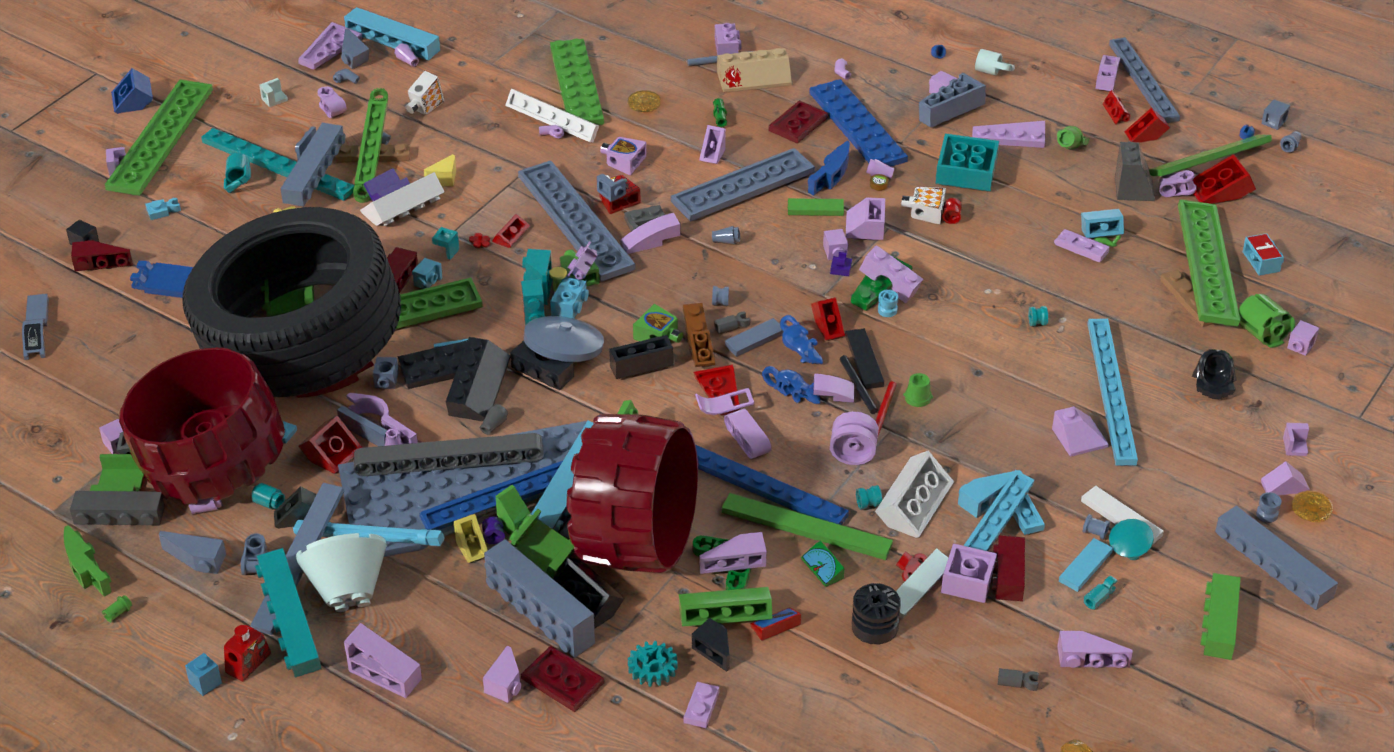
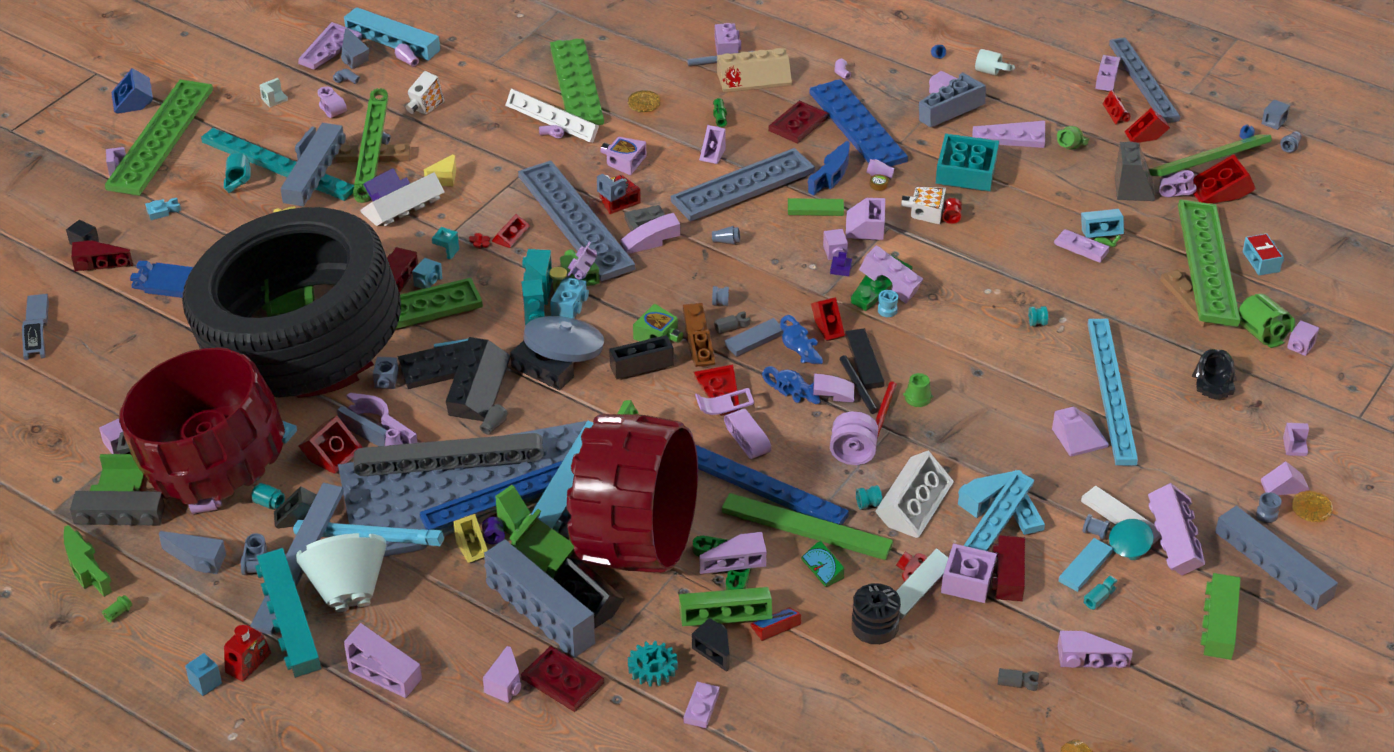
none -> lavender wedge [1148,483,1205,575]

